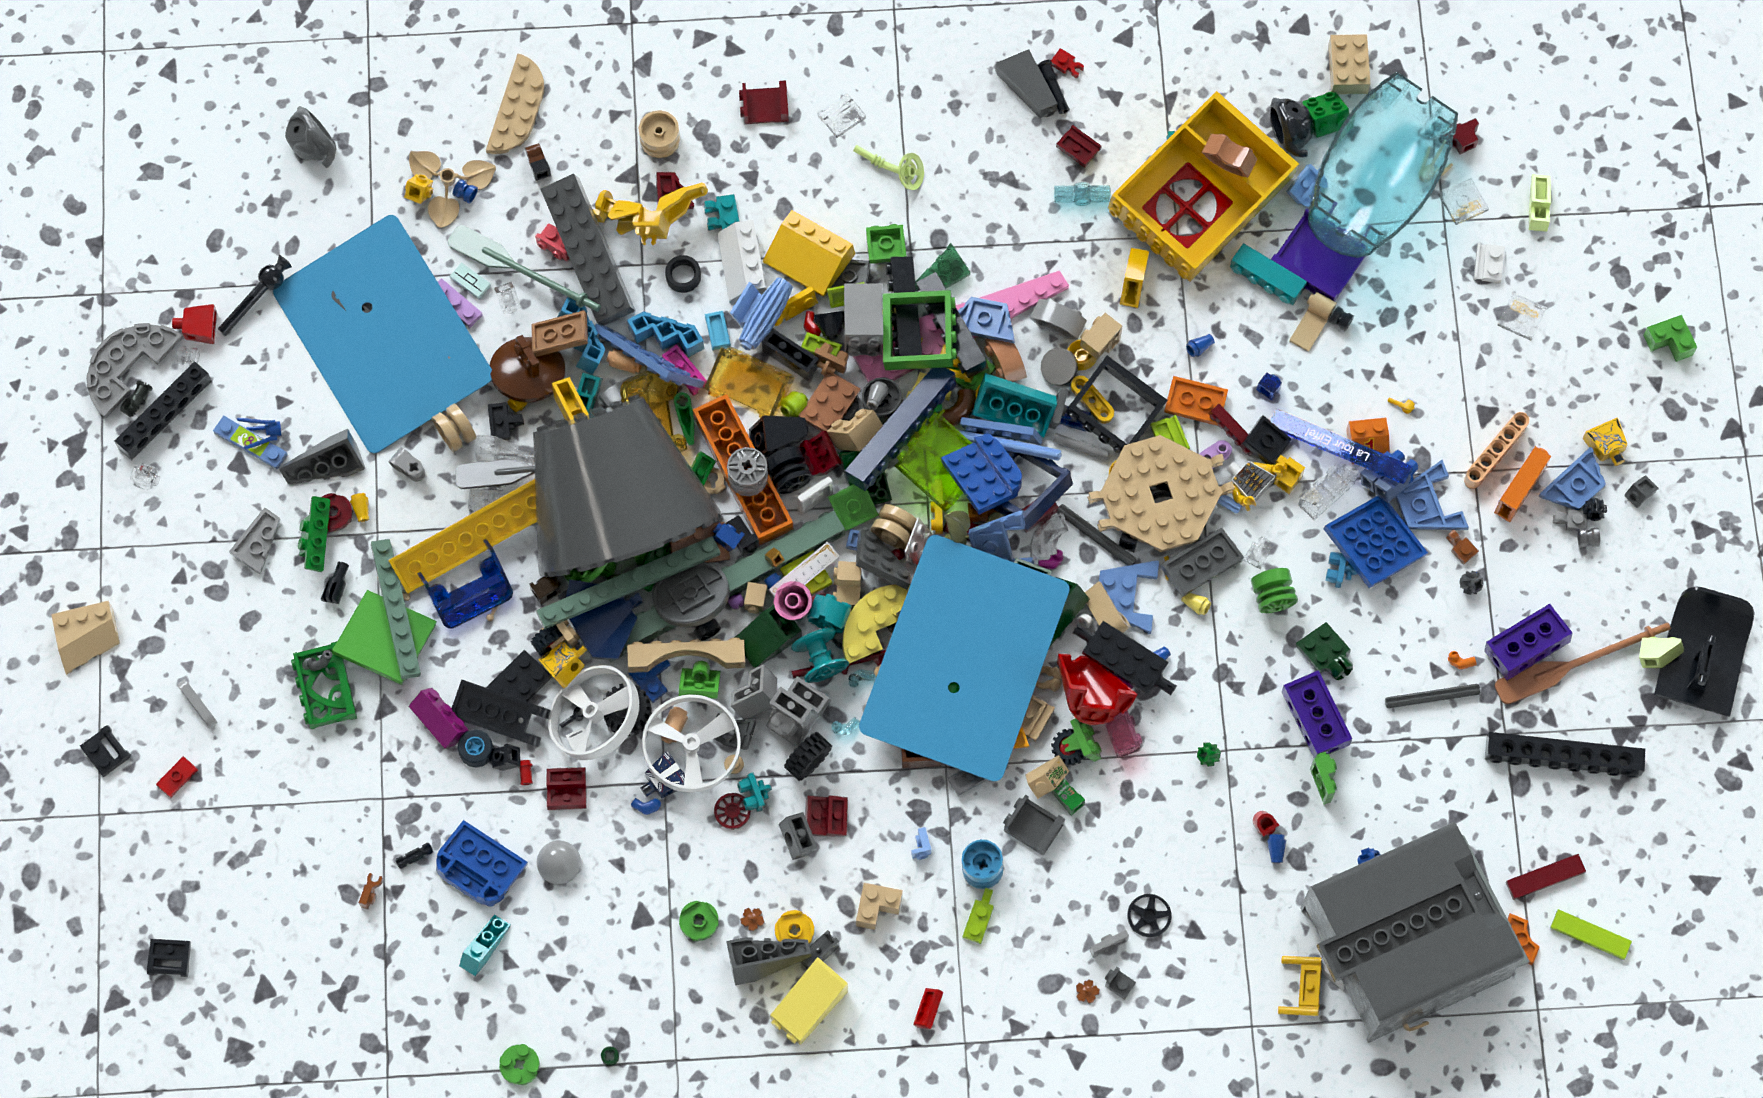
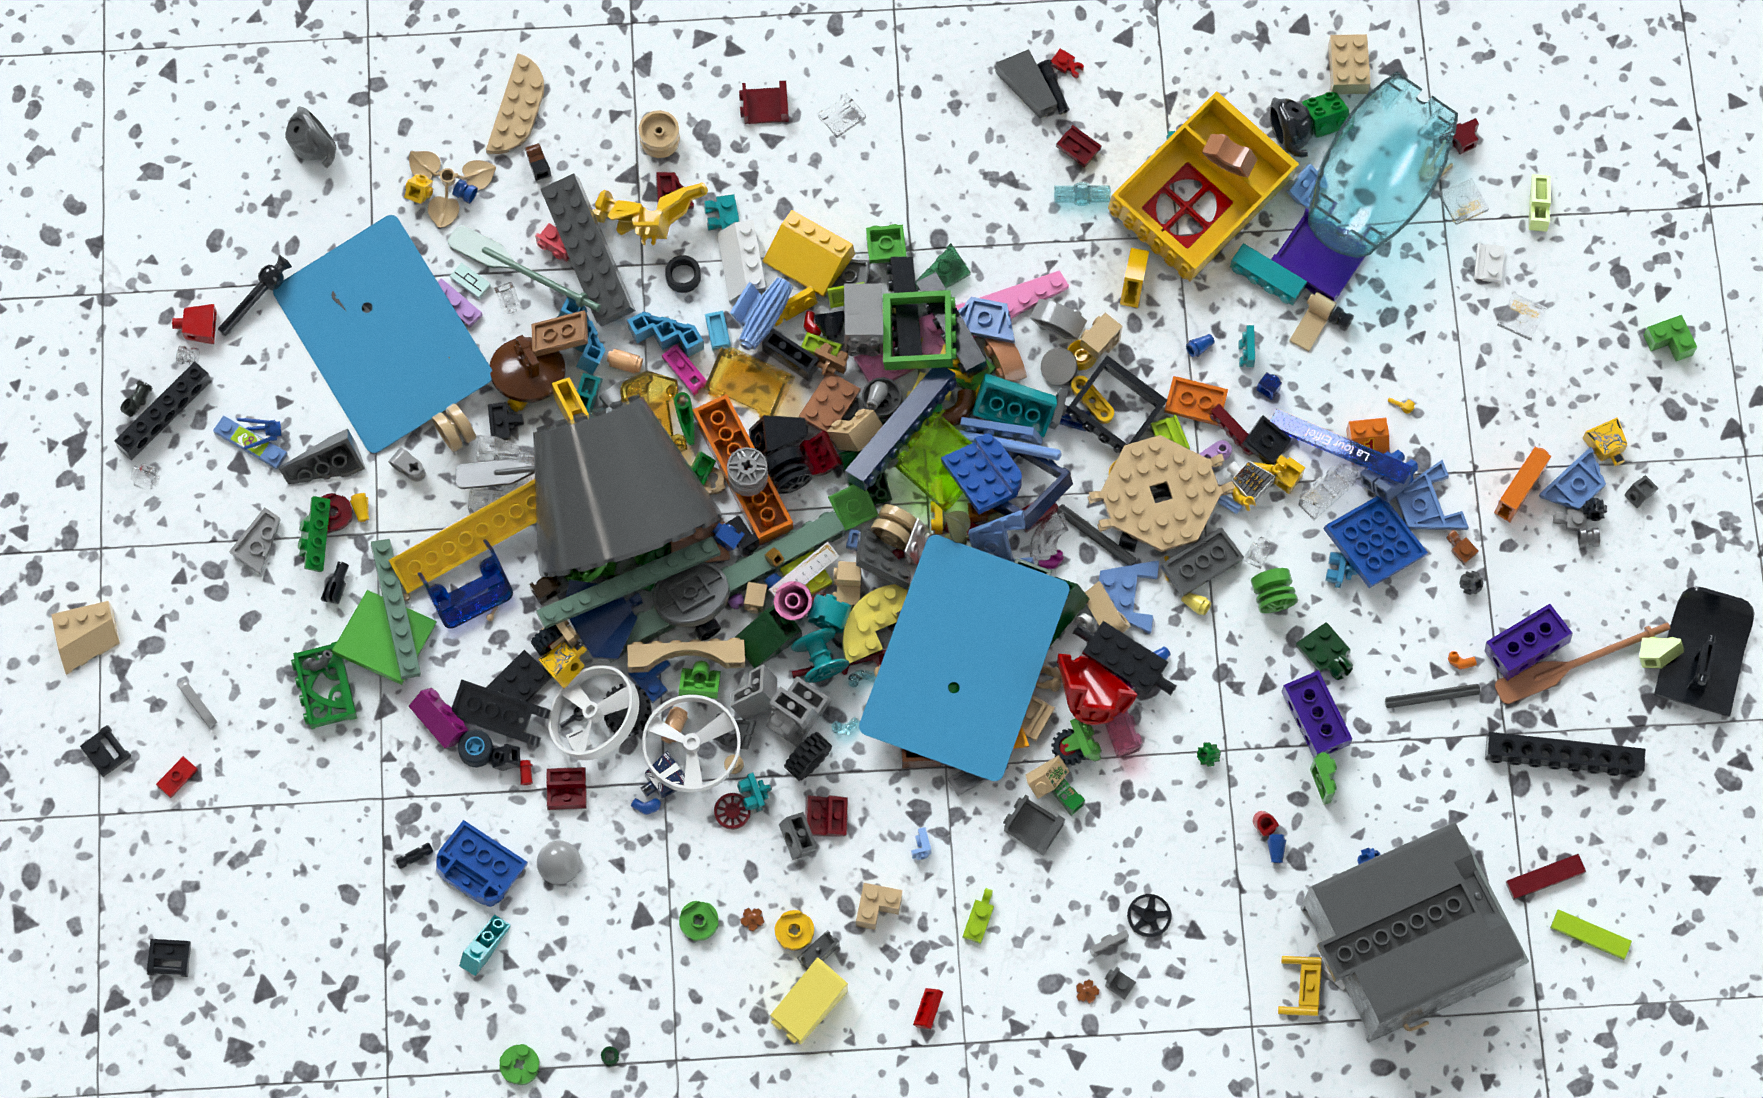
light grey plate [86,323,183,419] -> none
dark orange plate [358,873,383,909] -> none
medium blue wing [595,323,705,389] -> none
dark grey wedge [726,937,812,986] -> none
lime head [780,391,808,417] -> none
white tile [797,476,833,515] -> none
yellowish green dish [853,145,924,190] -> none
dark azure wheel [961,839,1004,889] -> none
light grey piece [1052,433,1109,460] -> none
light nougat beam [1464,412,1529,489] -> none
orange tile [1507,913,1540,965] -> none
none -> teal plate [1238,325,1255,367]

